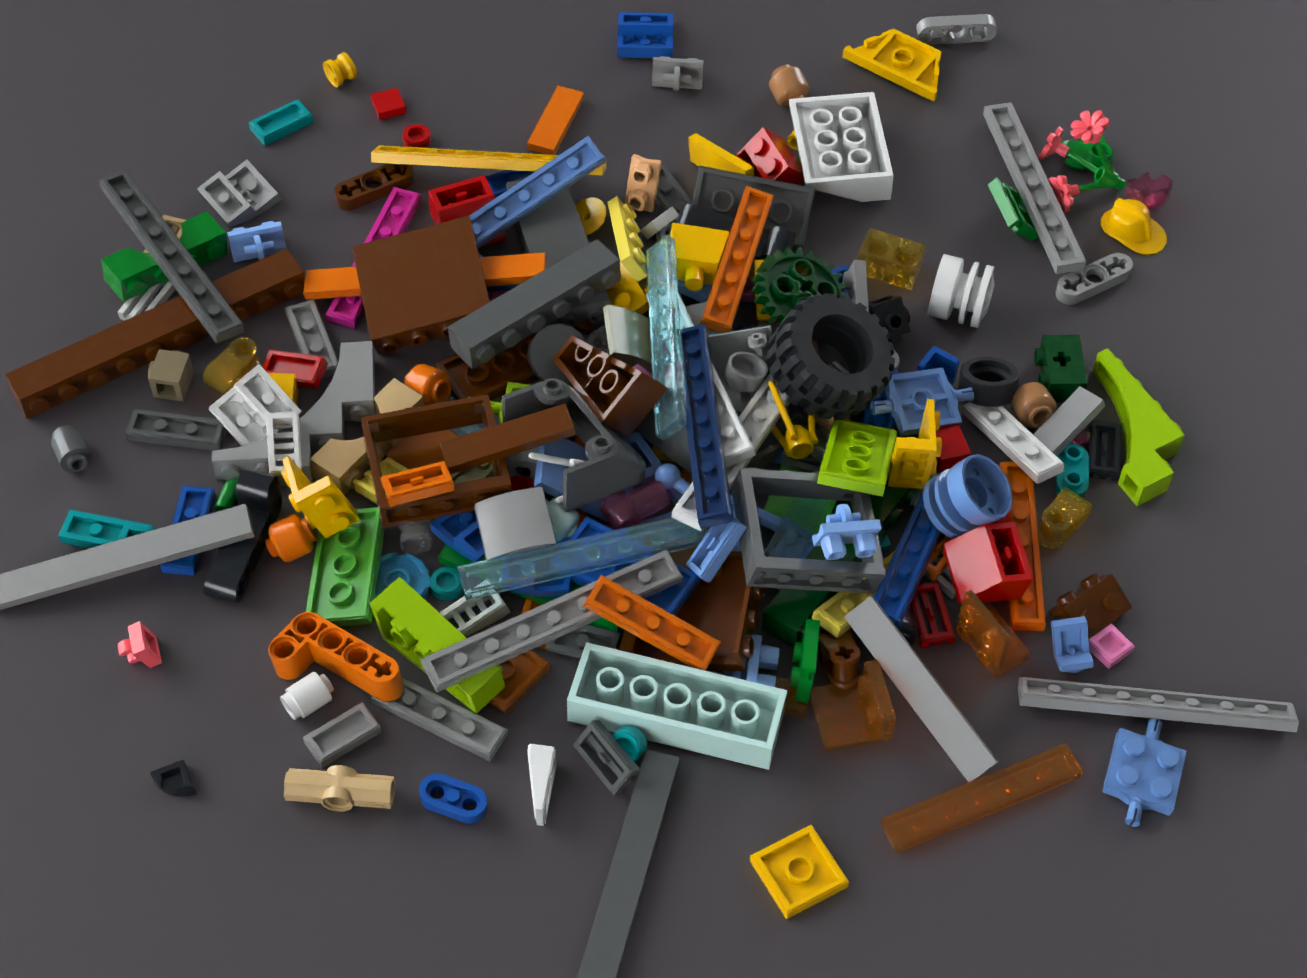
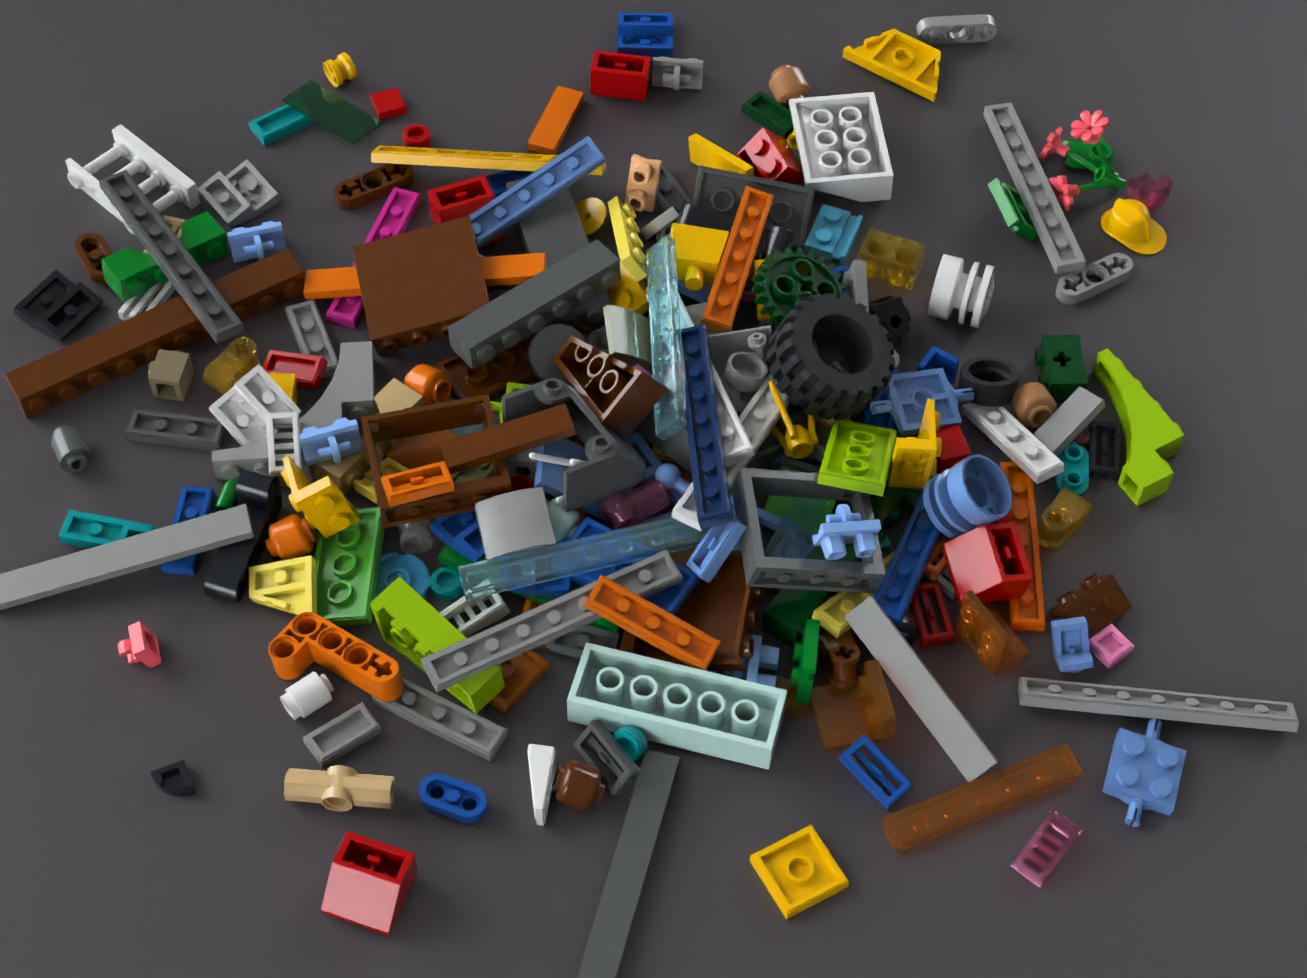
none -> black slope [14,270,103,342]
none -> white fence [65,124,200,234]
none -> reddish brown plate [75,233,112,283]
none -> light yellow wing [249,555,317,615]
none -> clear green piece [282,80,382,144]
none -> light blue hips [299,417,363,466]
none -> slope [321,831,418,936]
none -> reddish brown head [551,759,606,811]
none -> red slope [590,50,653,101]
none -> dark green tile [741,91,794,139]
none -> medium azure plate [803,204,863,264]
none -> blue tile [838,734,913,811]
none -> clear pink slope [1011,809,1082,887]

